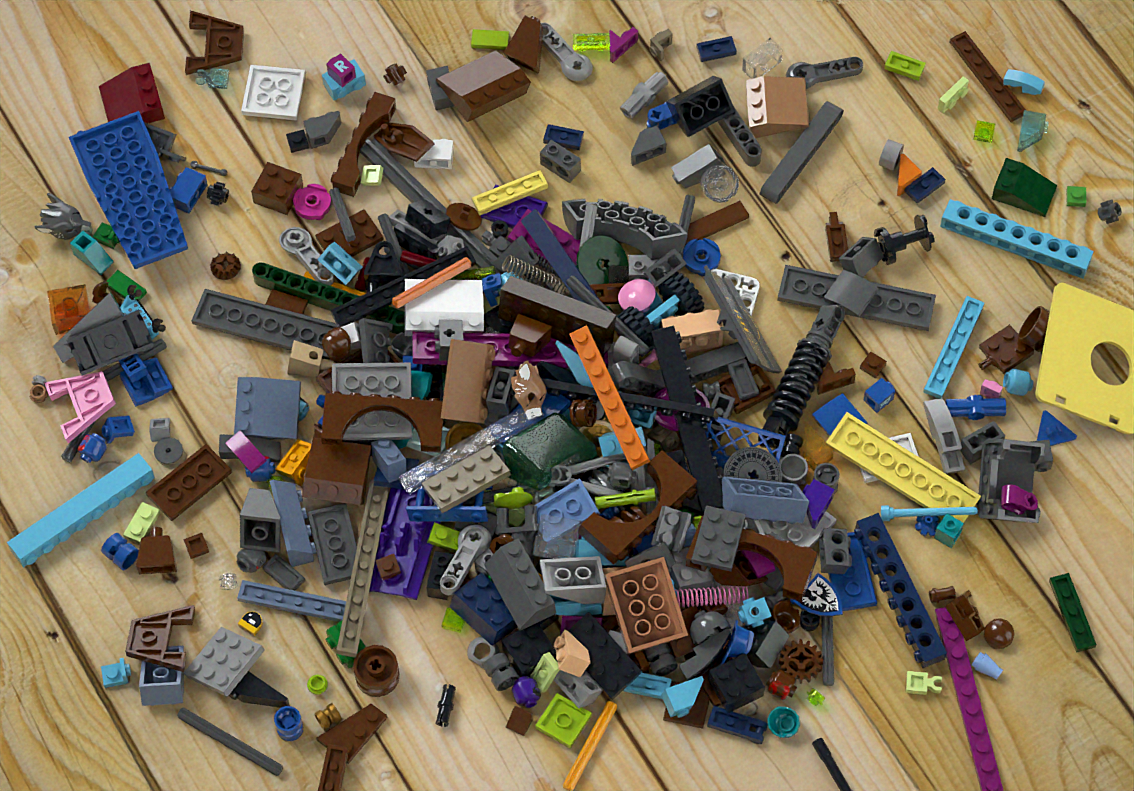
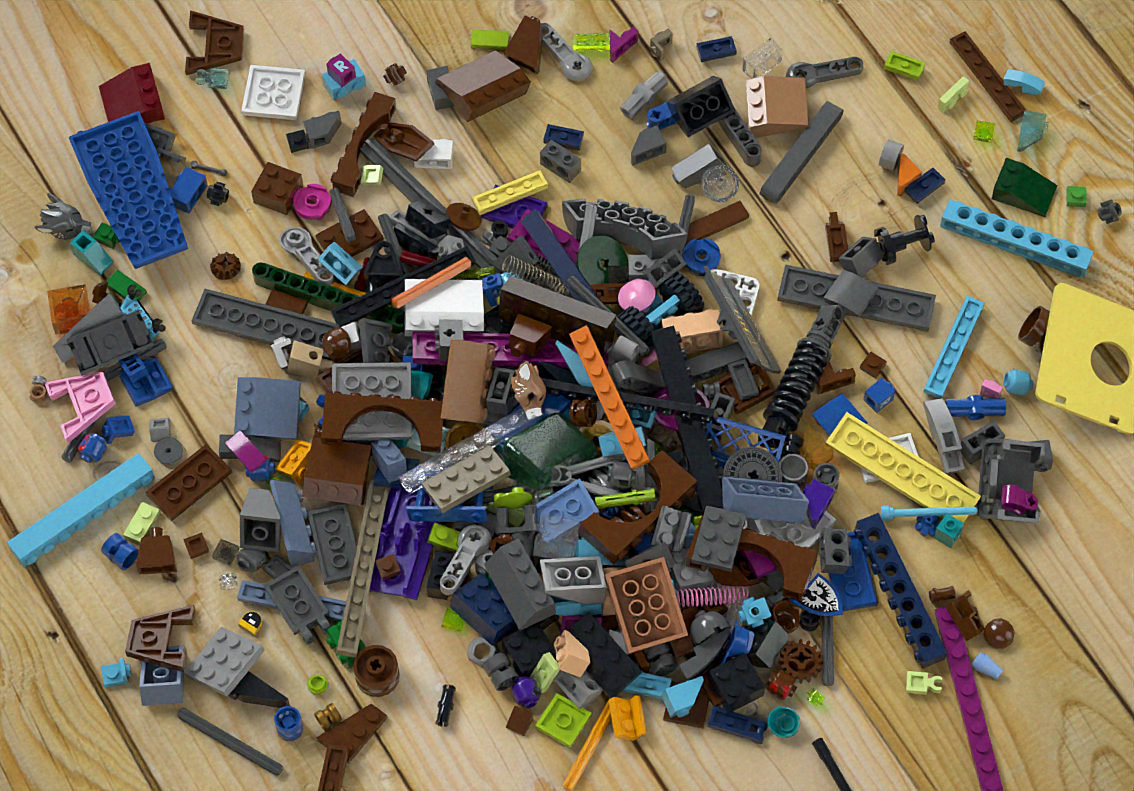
reddish brown plate [978,324,1034,374] -> none
blue piece [1037,410,1077,446] -> none
dark green plate [1049,573,1097,653] -> none
none -> clear smoke plate [212,539,239,566]
none -> dark grey tile [264,565,331,645]
none -> white bracket [271,337,291,368]
none -> light orange bracket [608,695,647,741]

